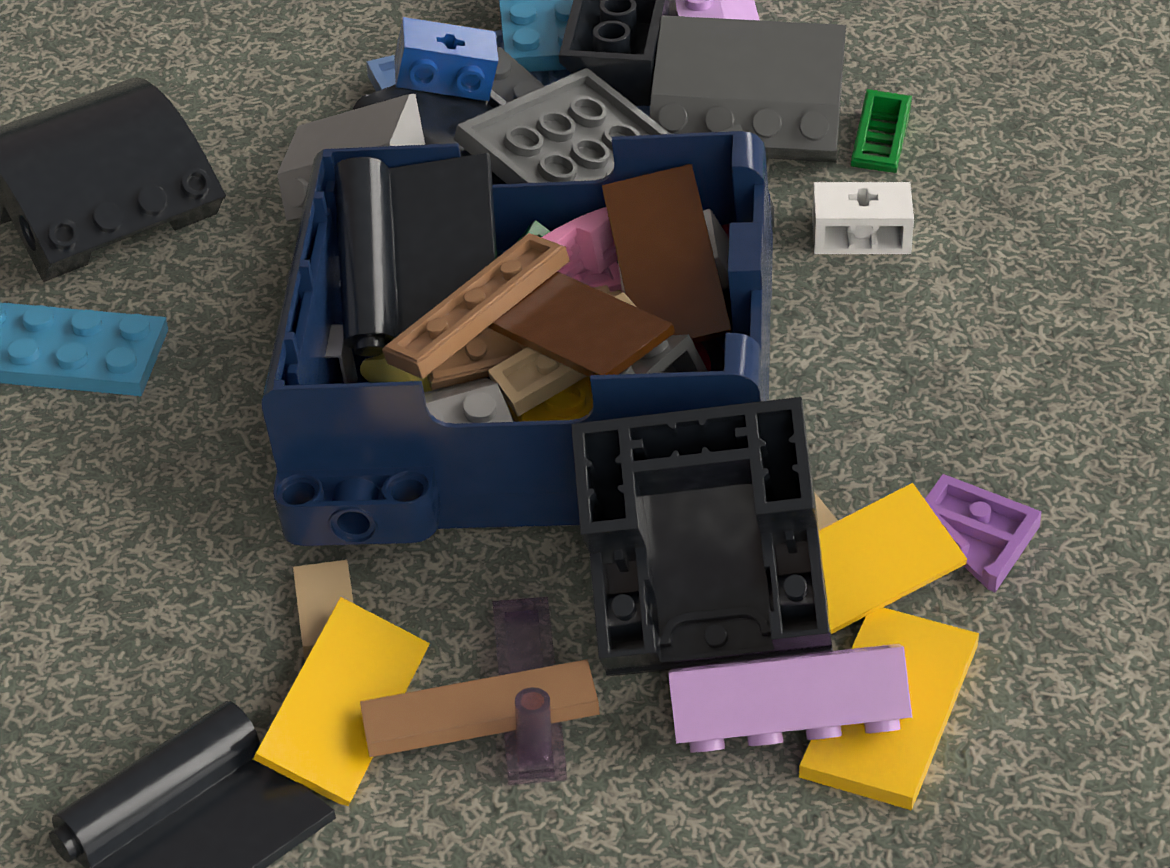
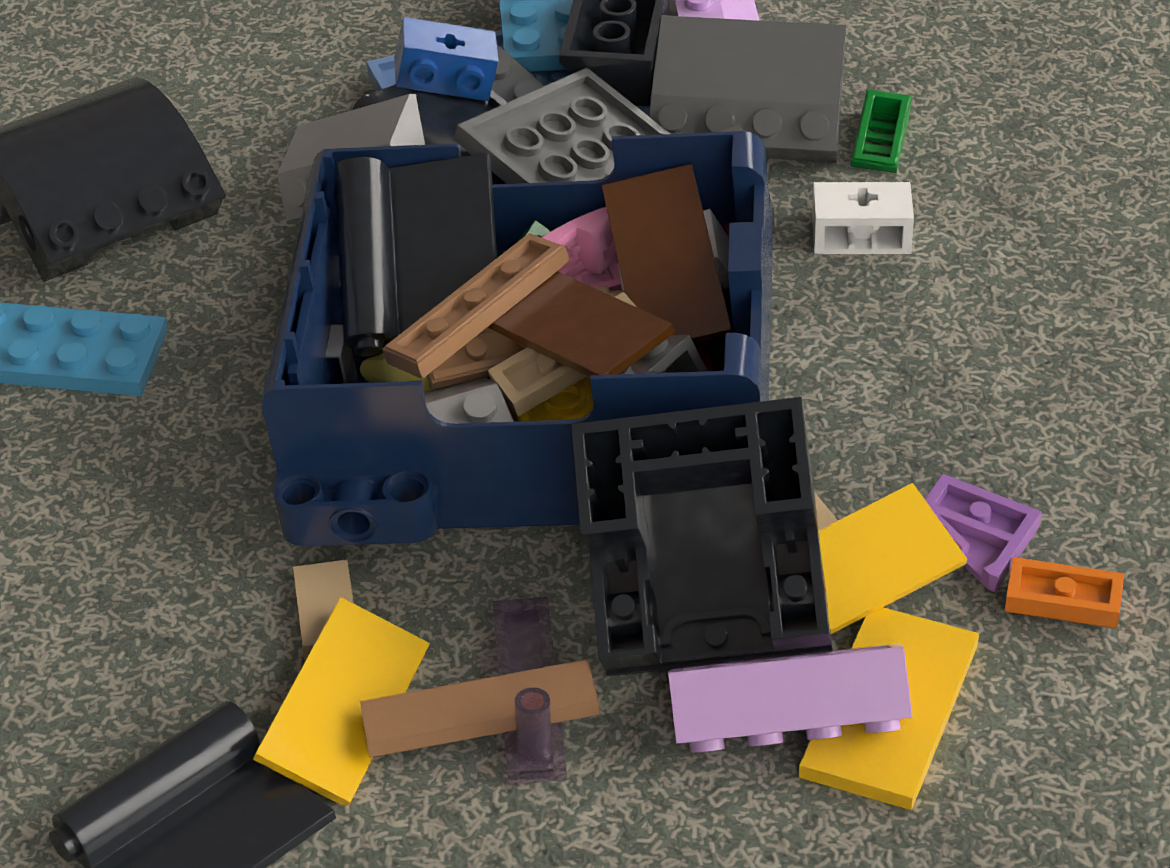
none -> orange plate [1005,557,1125,629]

